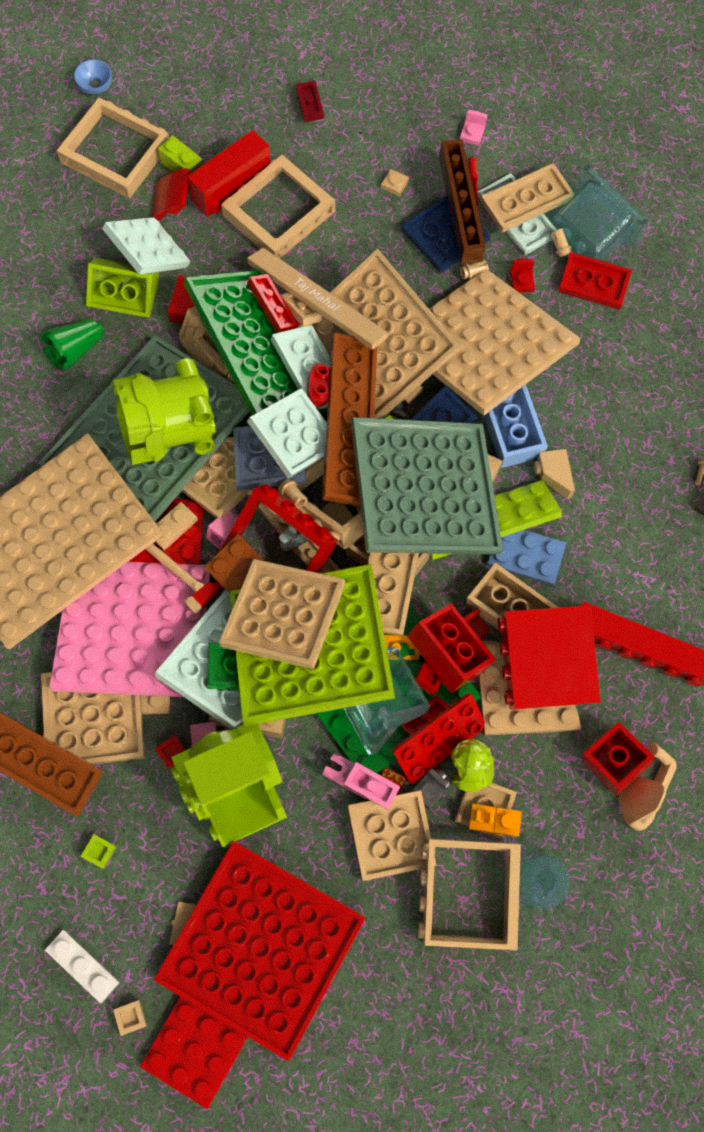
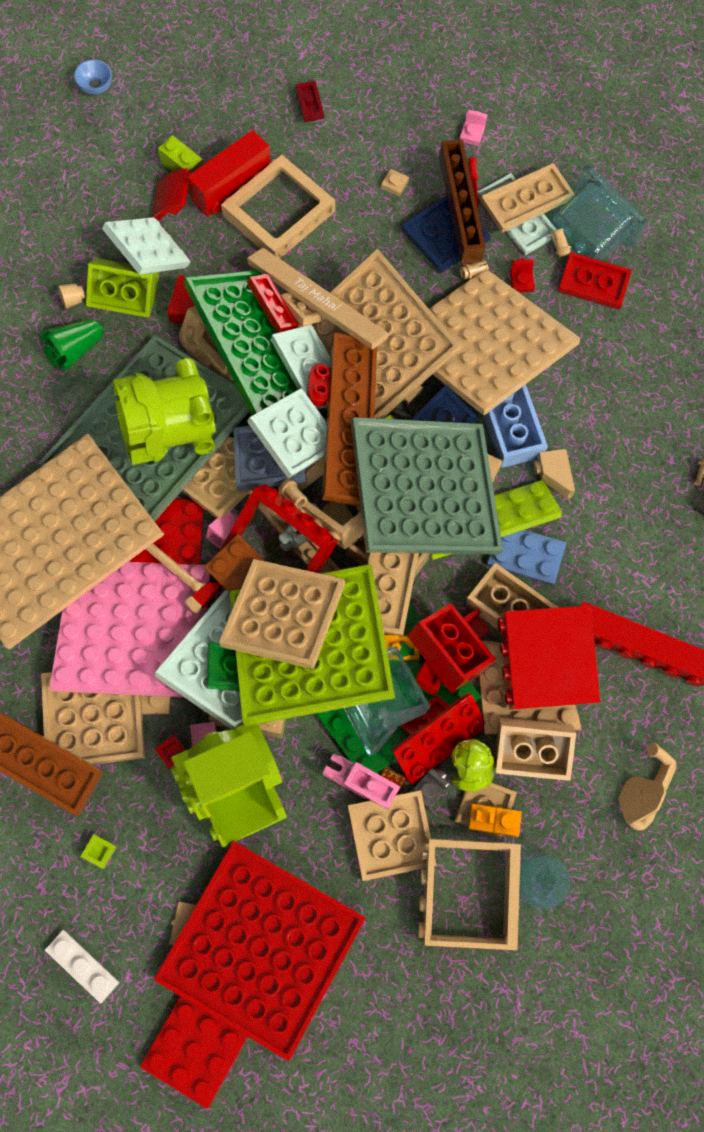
tan window [57,98,169,199] -> none
tan plate [113,1000,147,1036] -> none
tan plate [155,502,198,551] -> none
red brick [582,722,655,797] -> none
none -> tan hat [58,283,85,309]
none -> tan brick [494,717,576,781]

